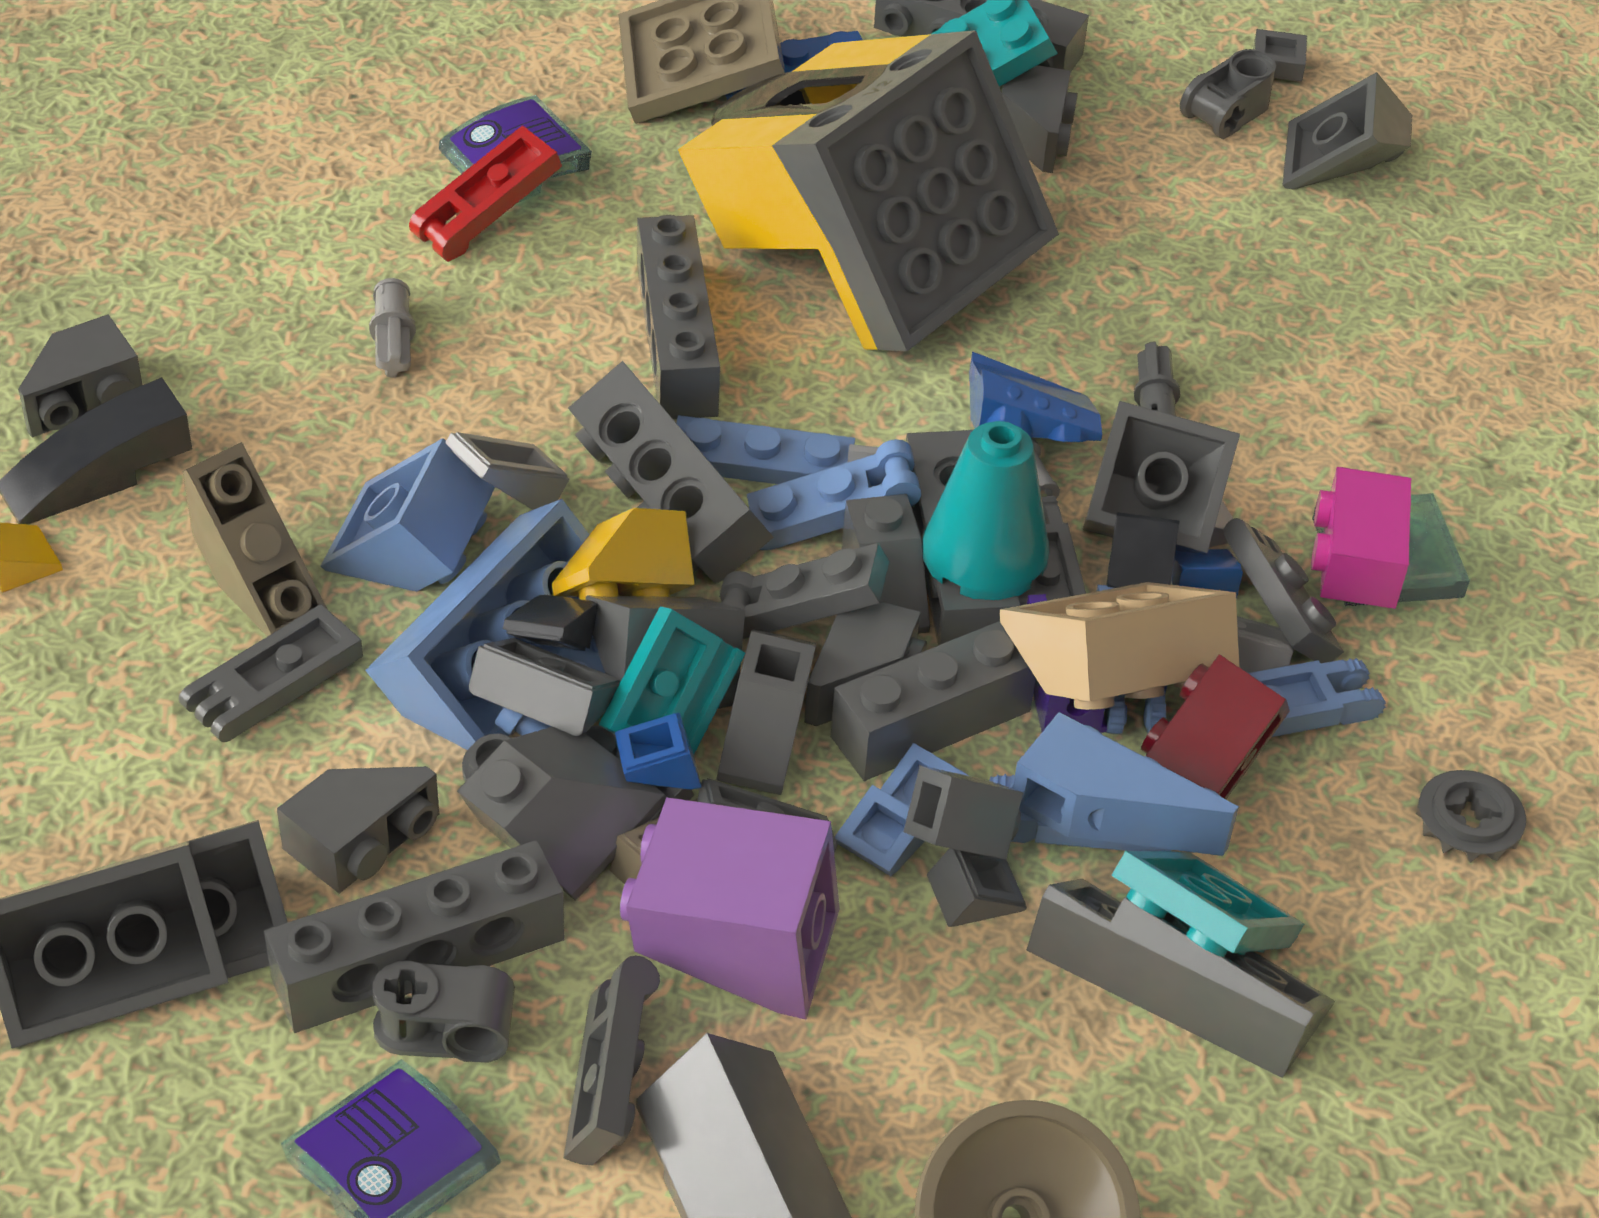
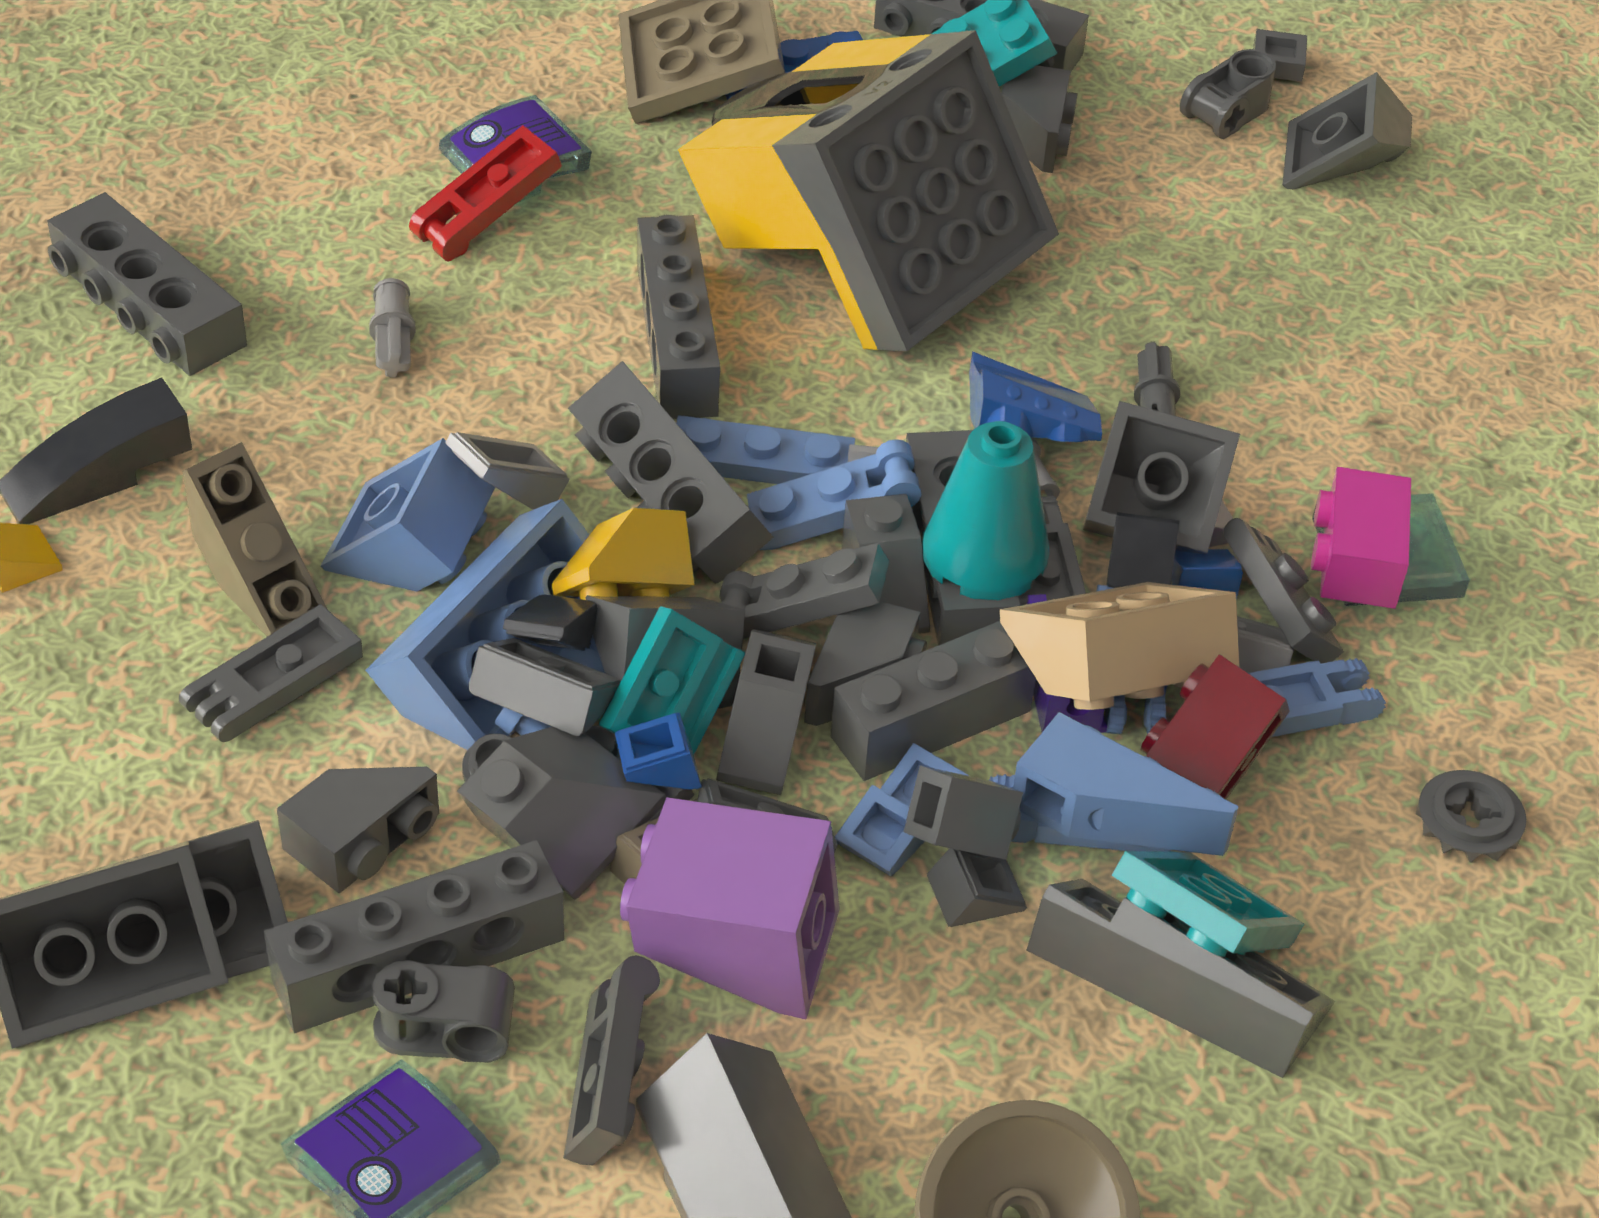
dark grey slope [18,314,142,437] -> none
none -> dark grey brick [47,192,247,376]

